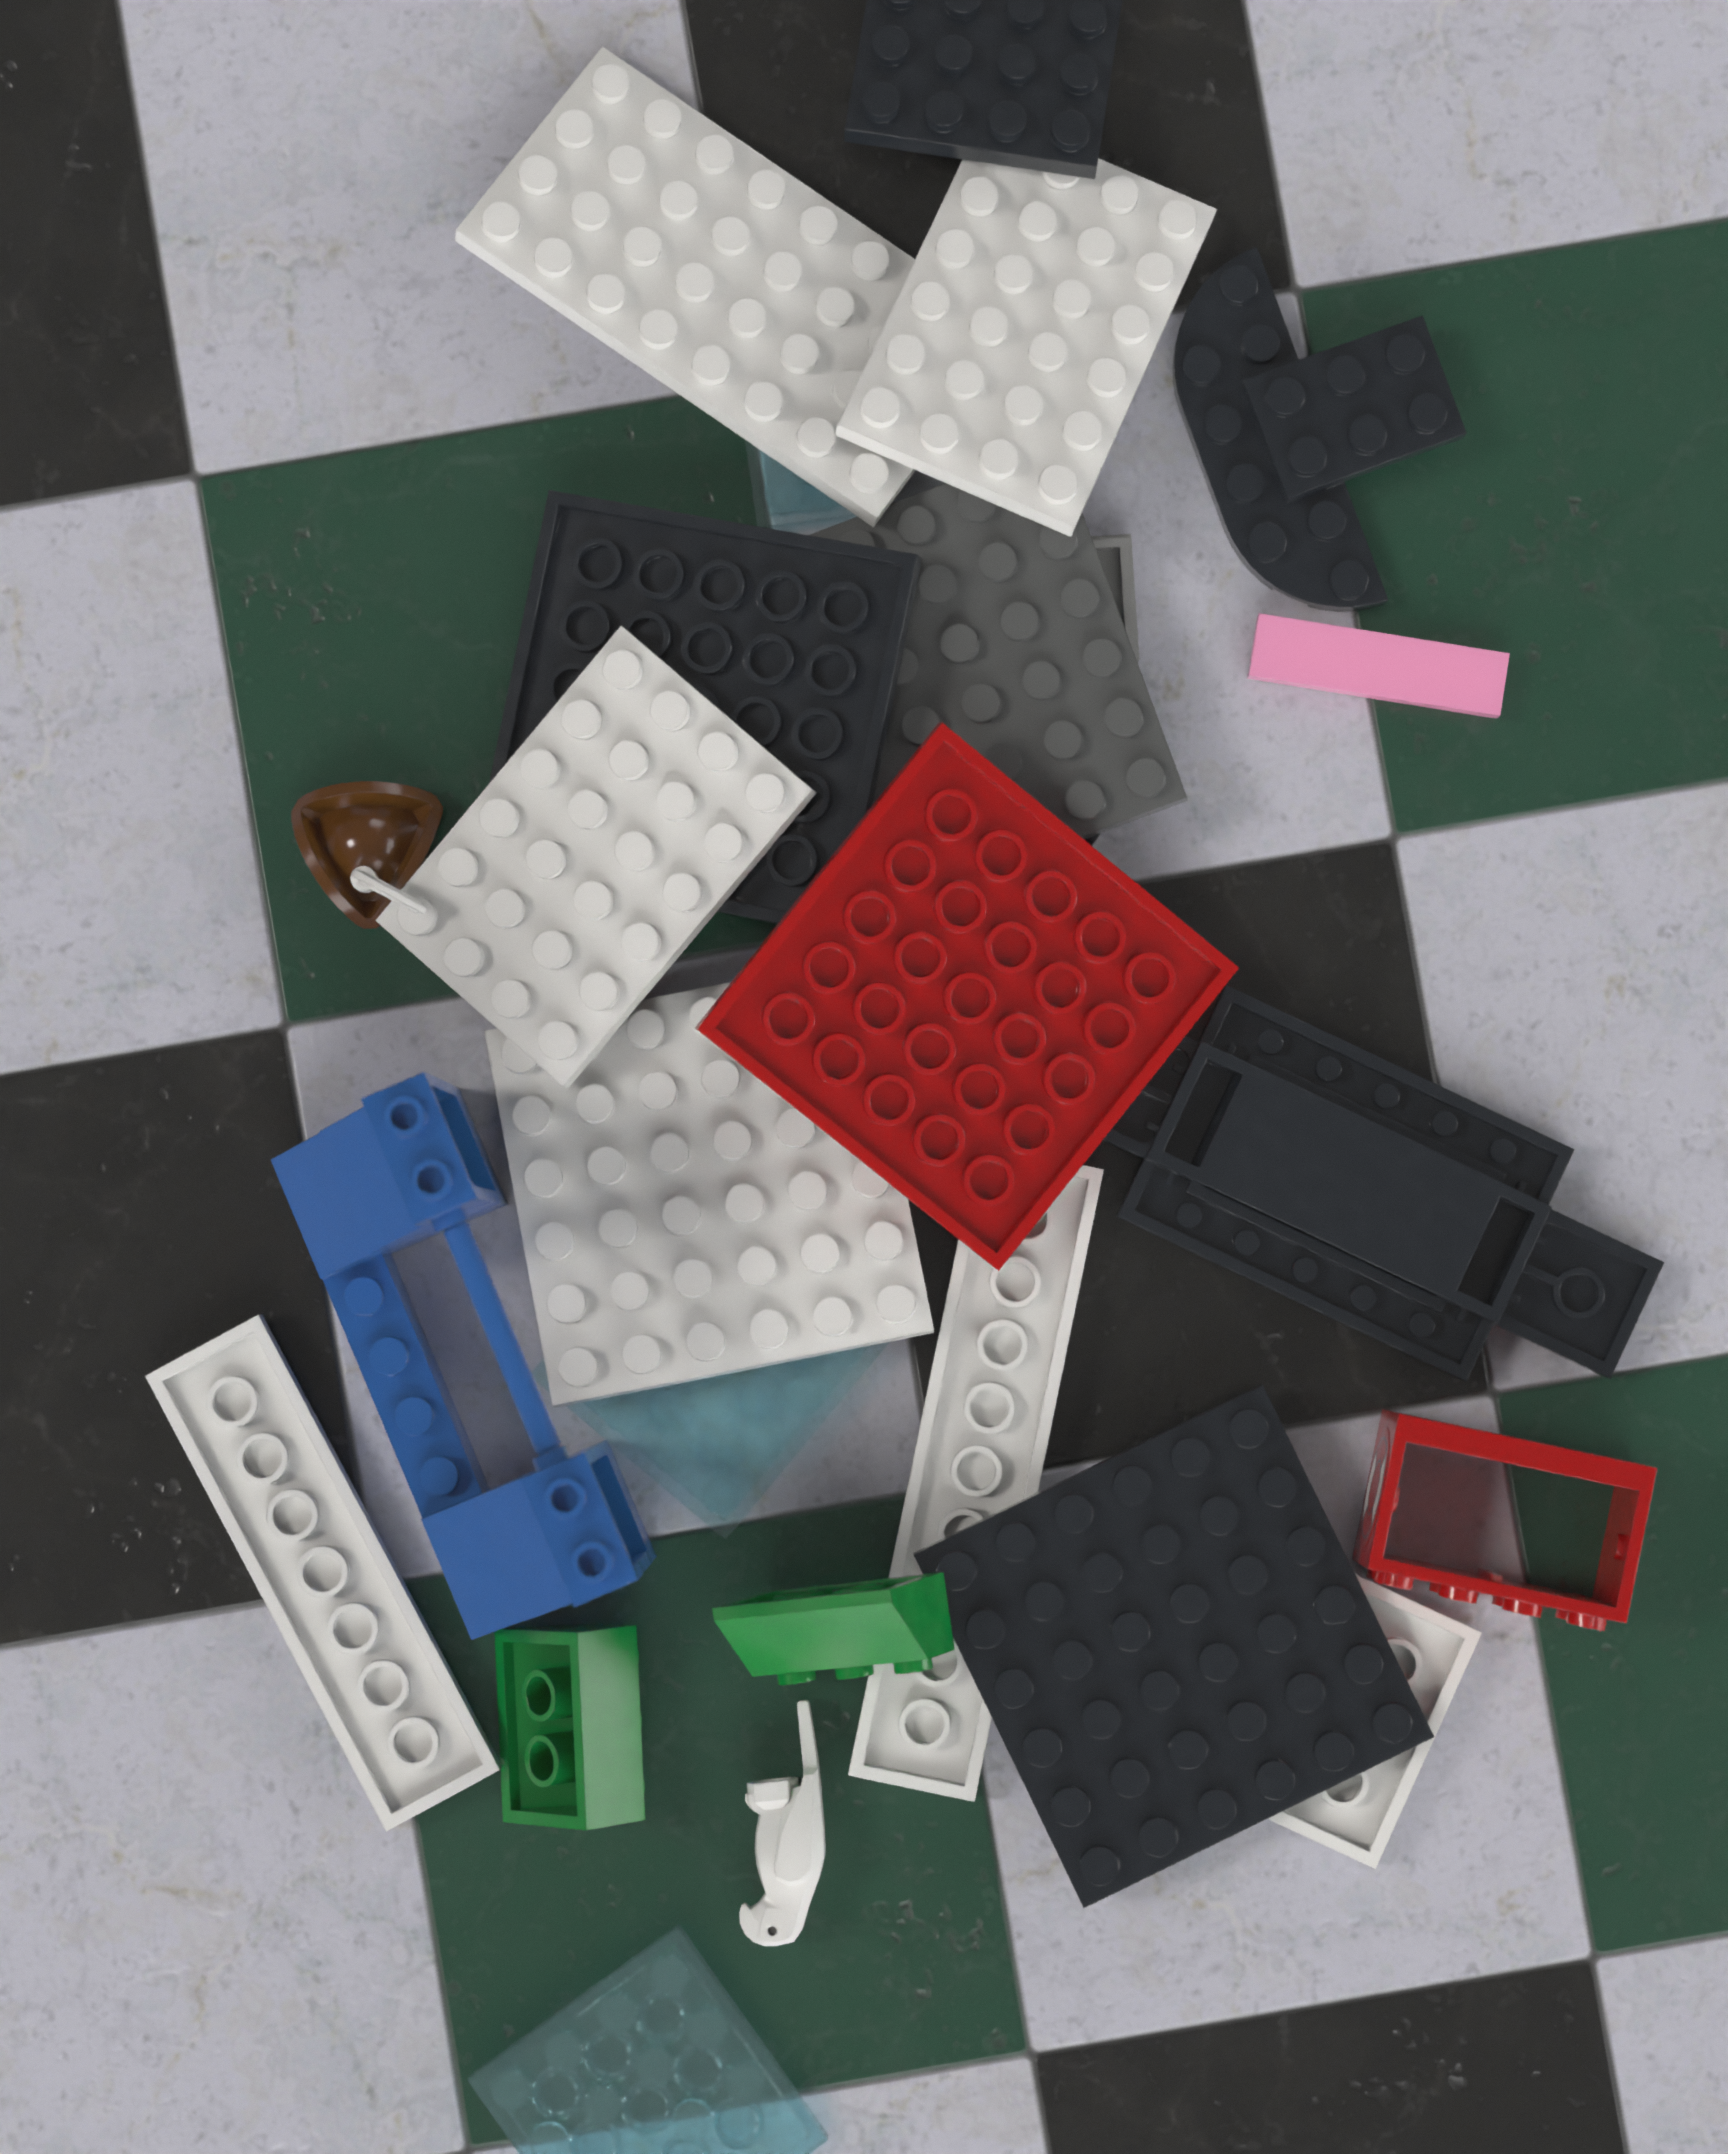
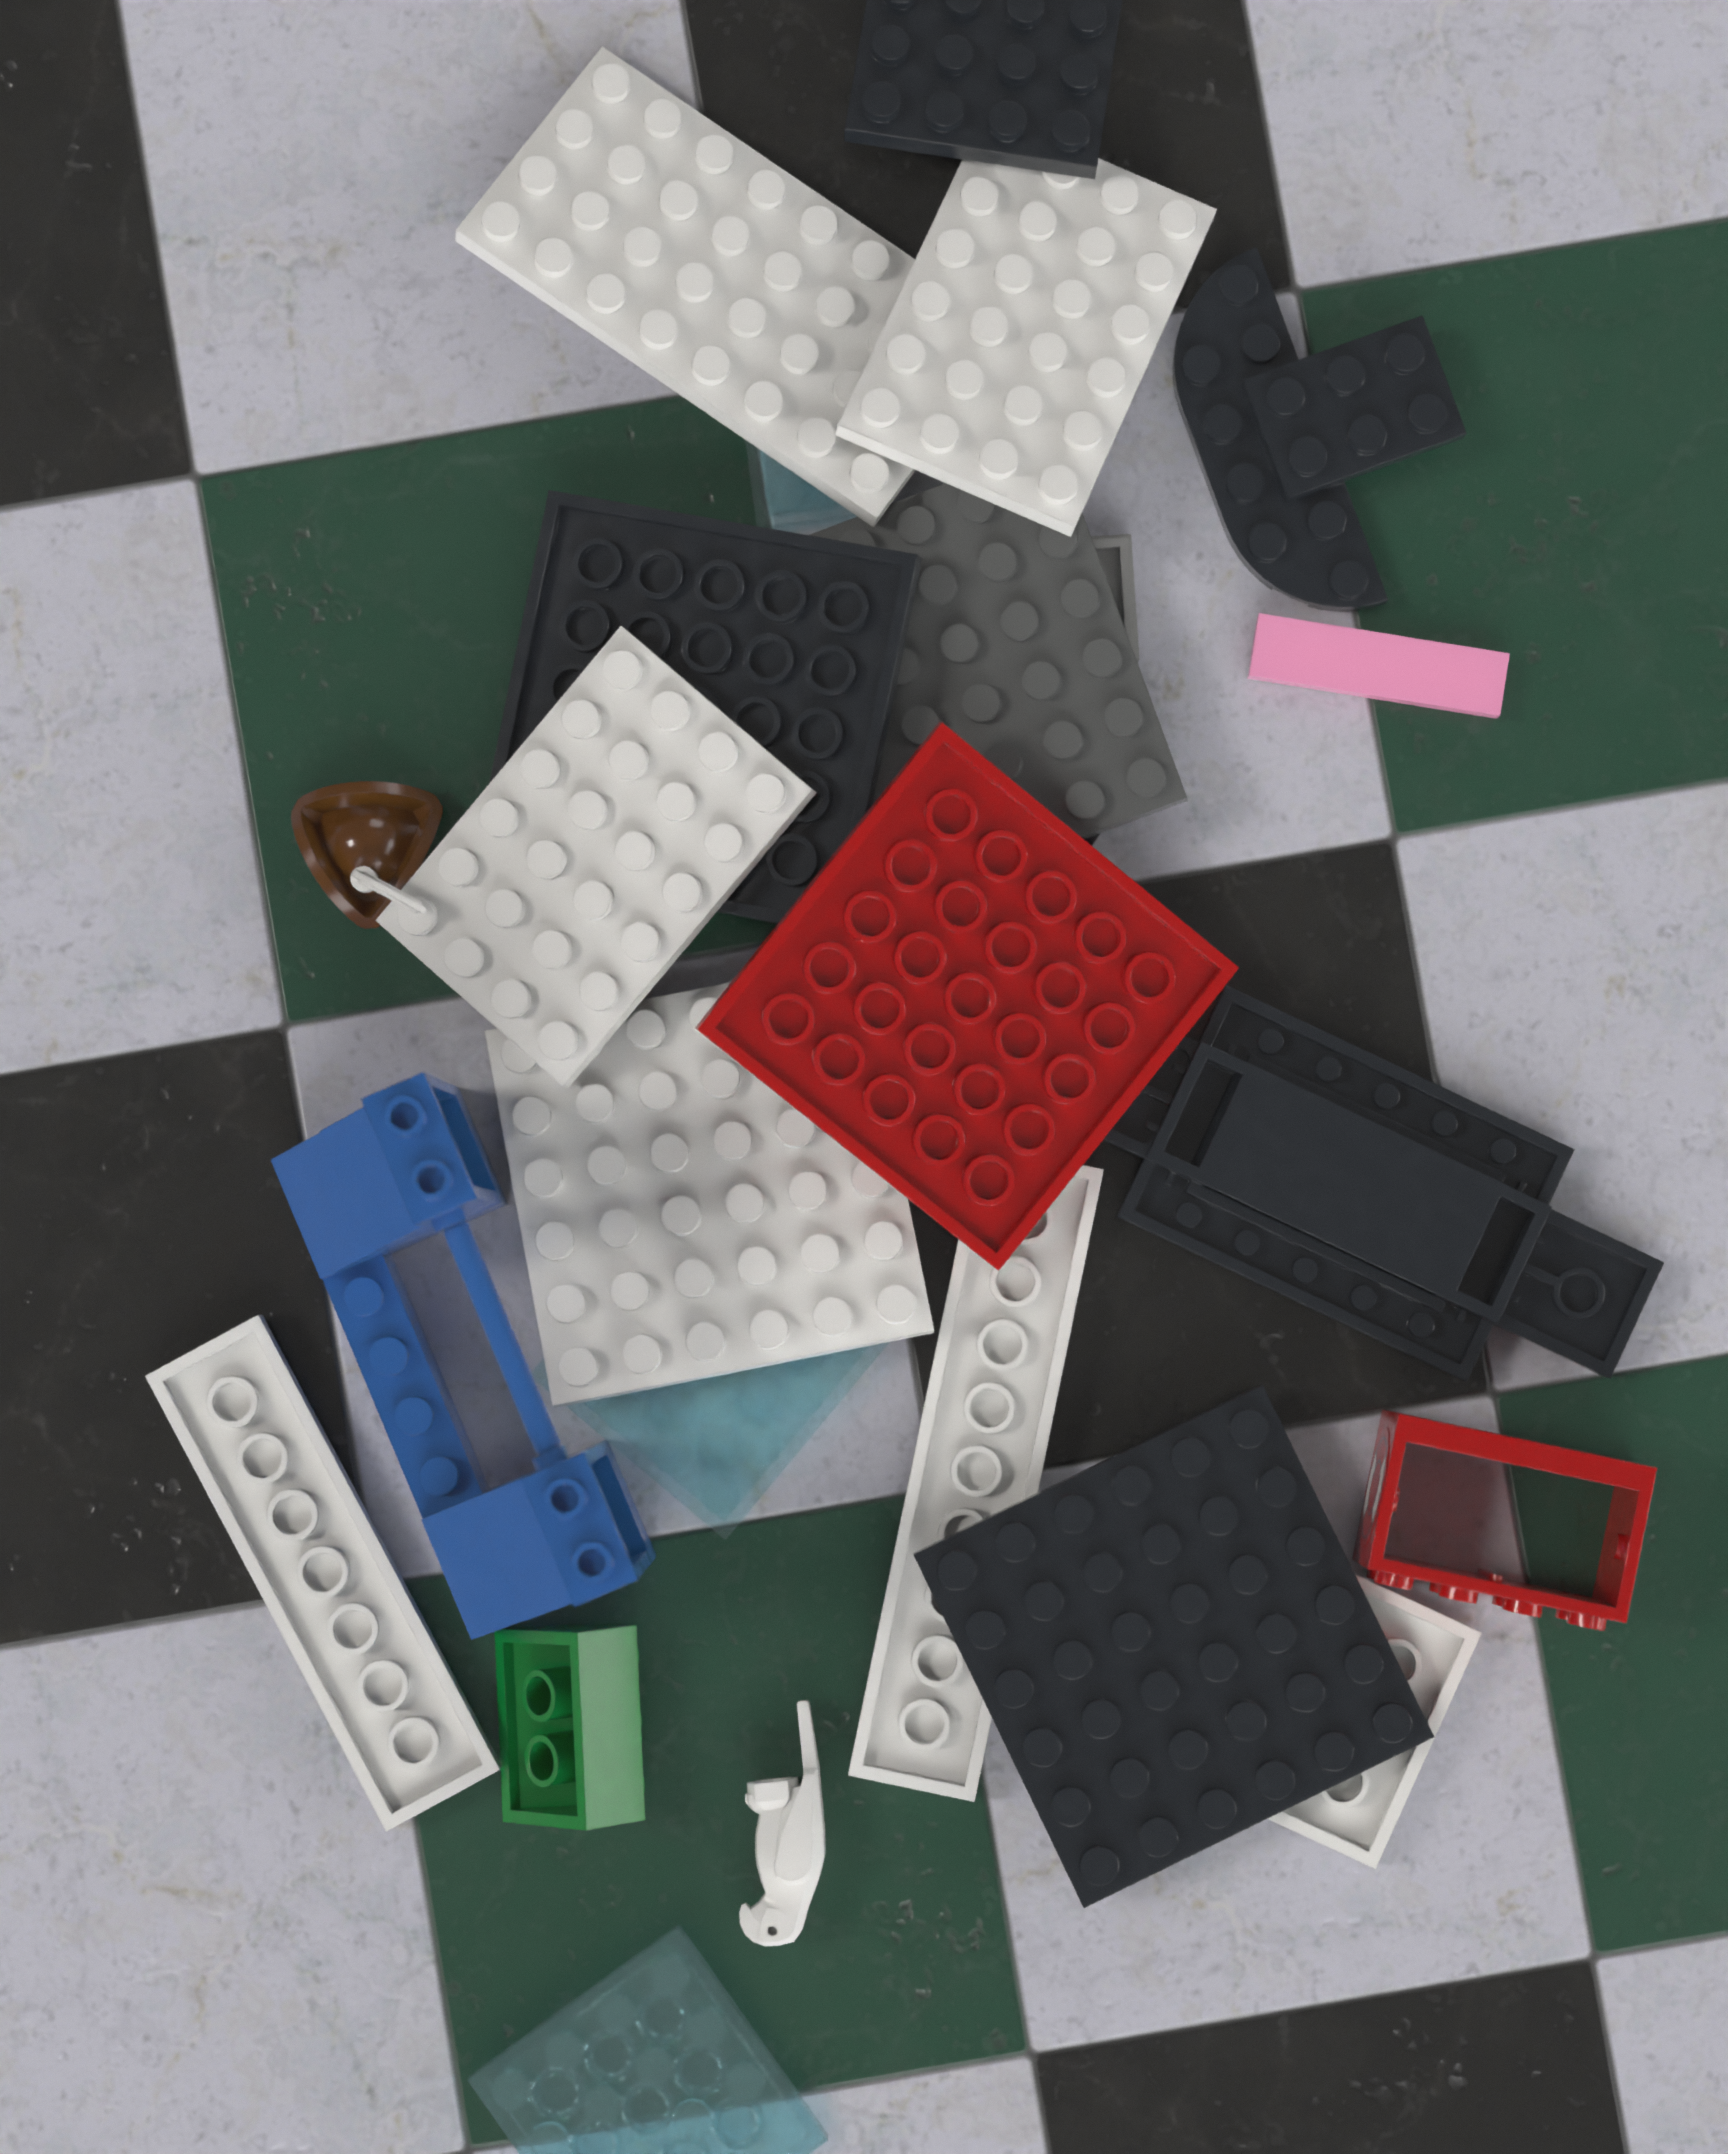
green slope [712,1572,955,1685] -> none

